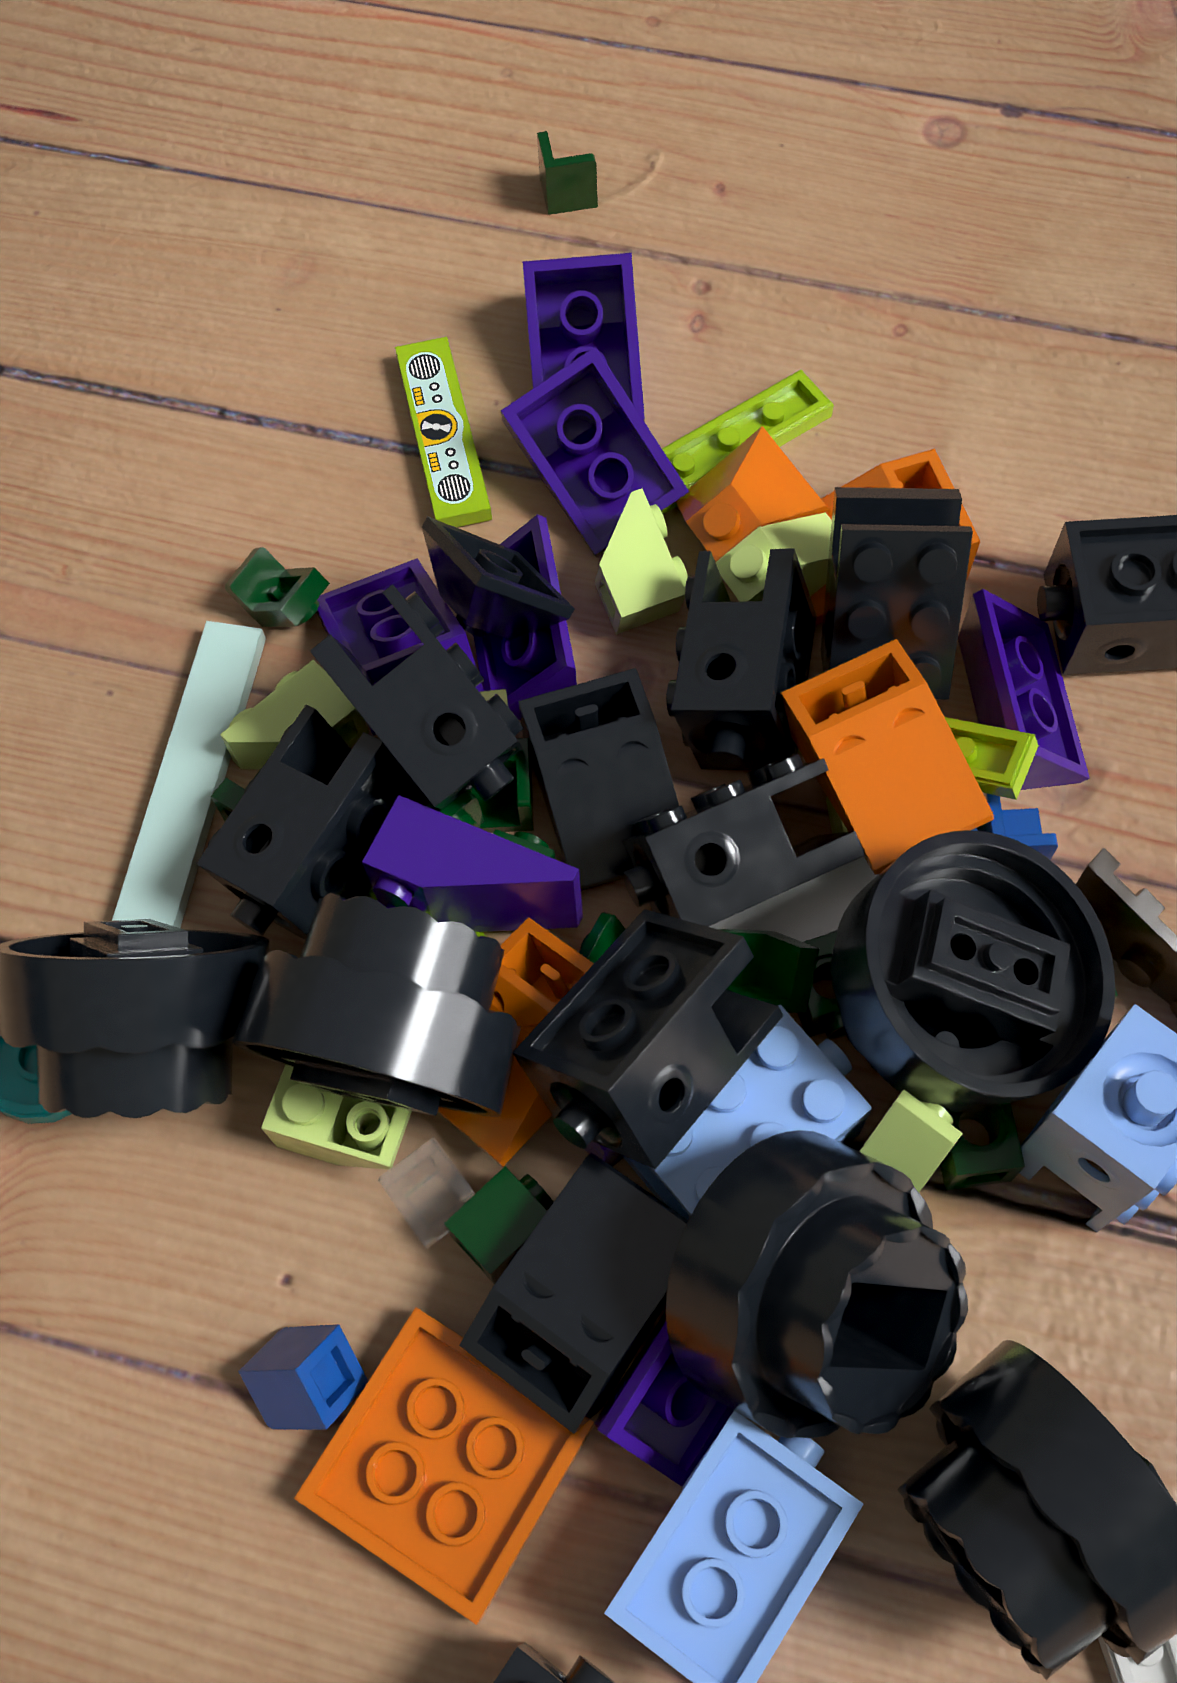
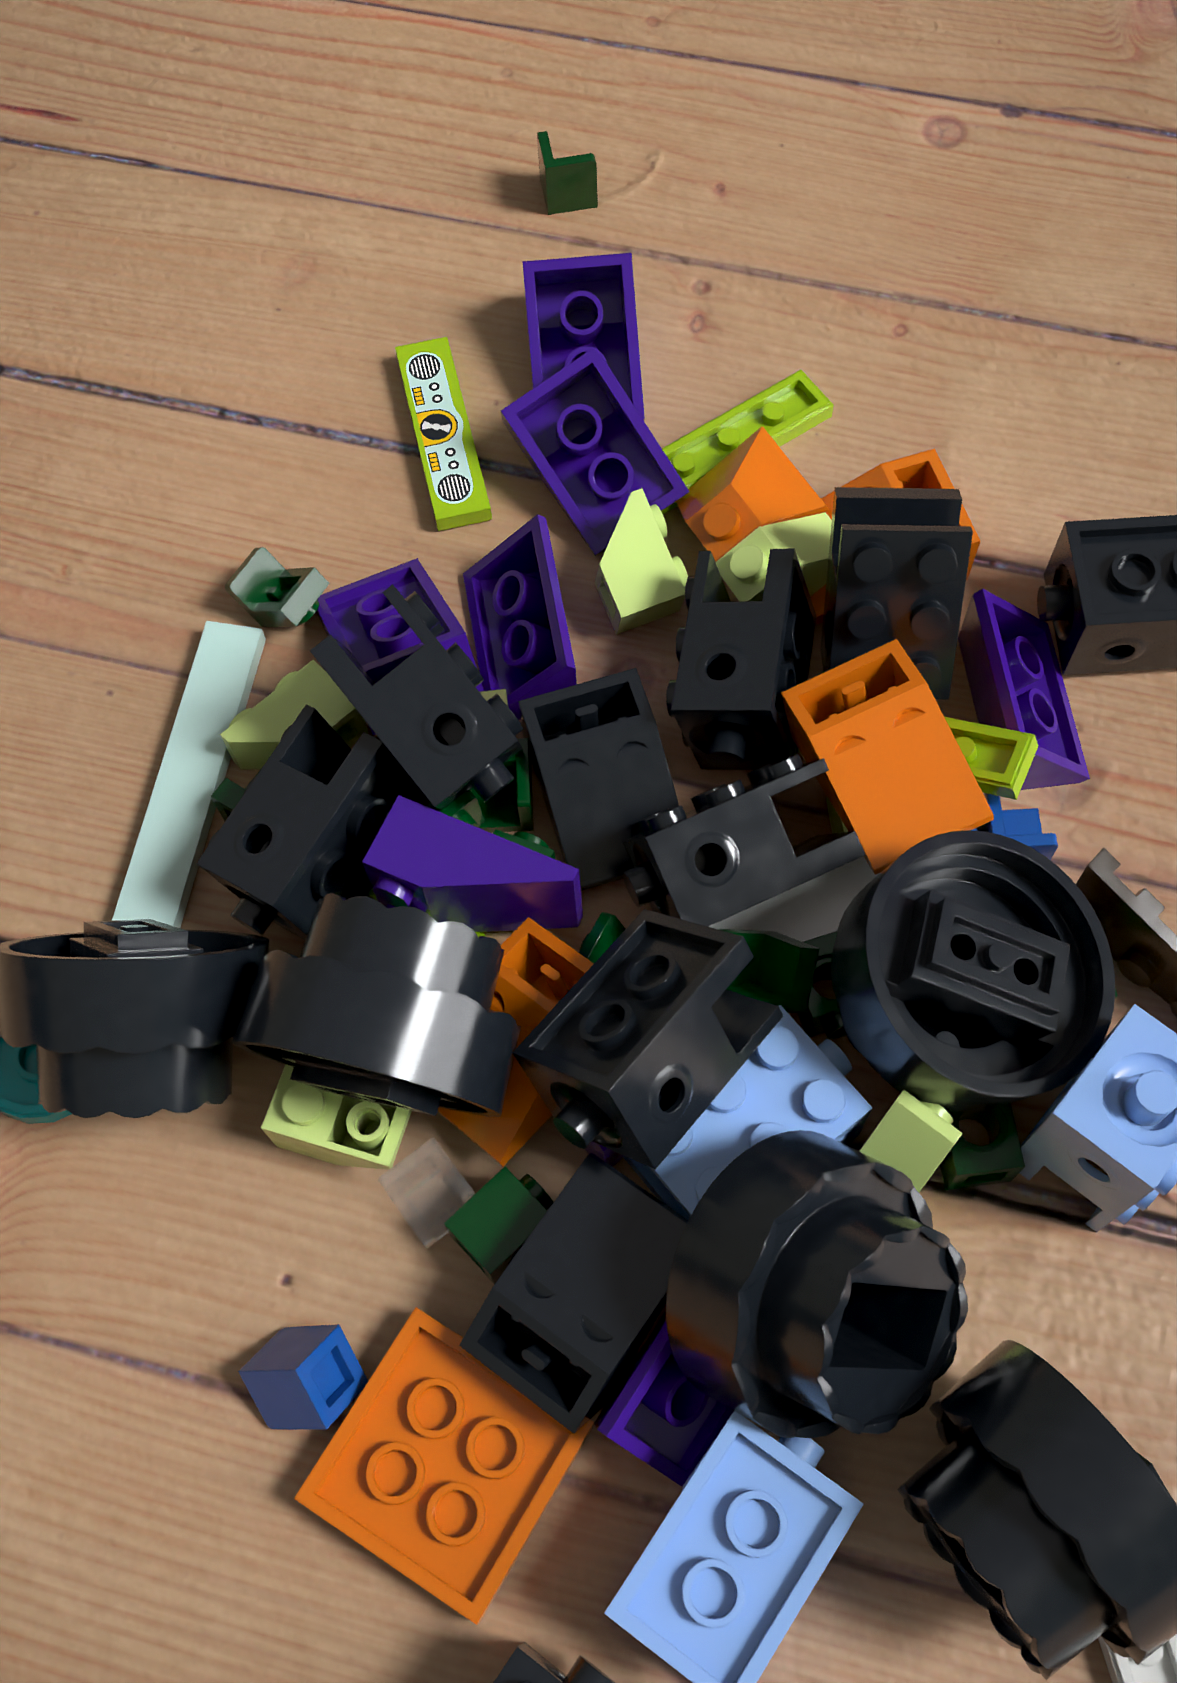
black slope [422,516,575,640] -> none

